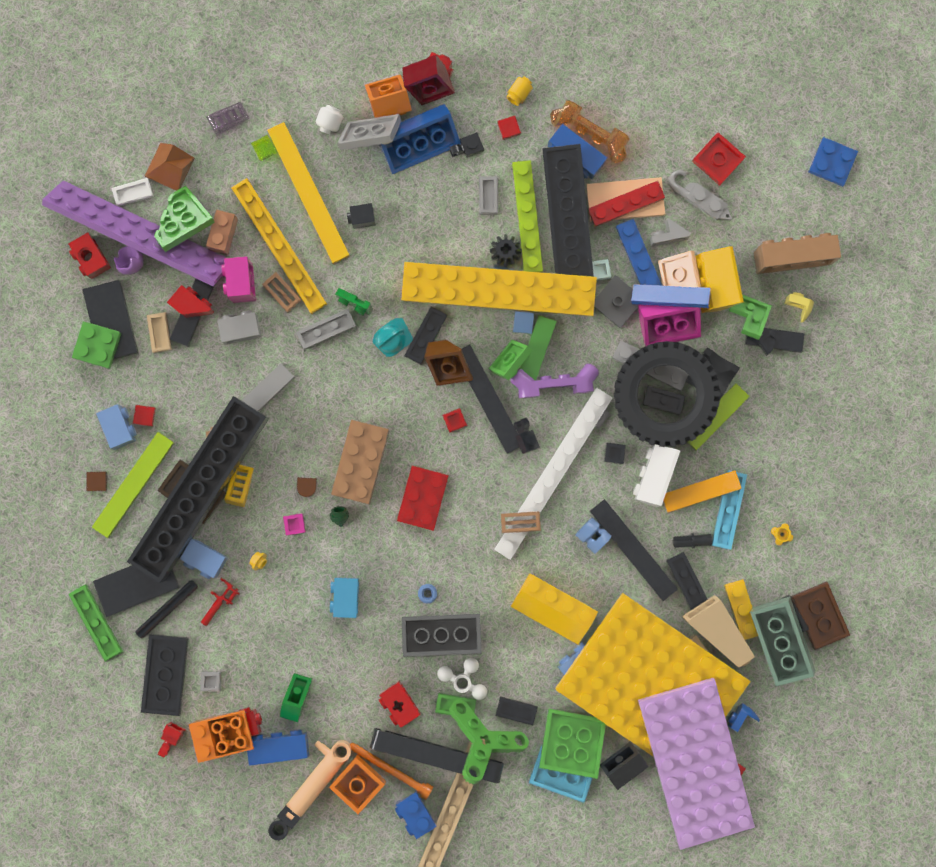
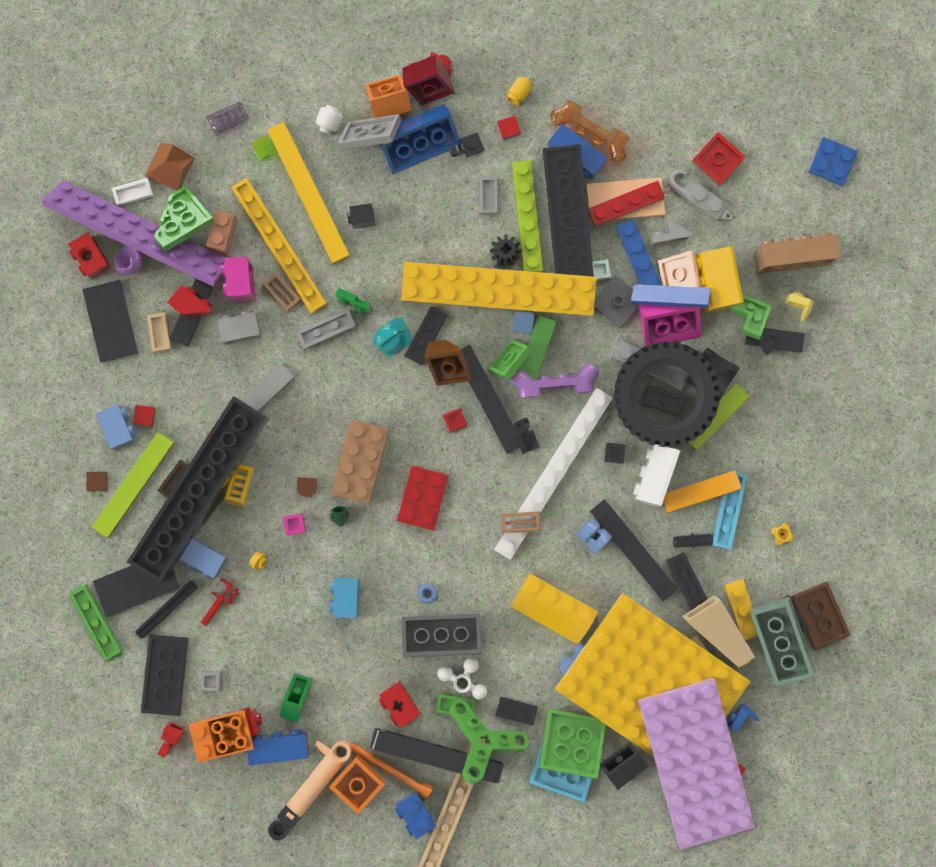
bright green plate [72,321,121,369] -> none

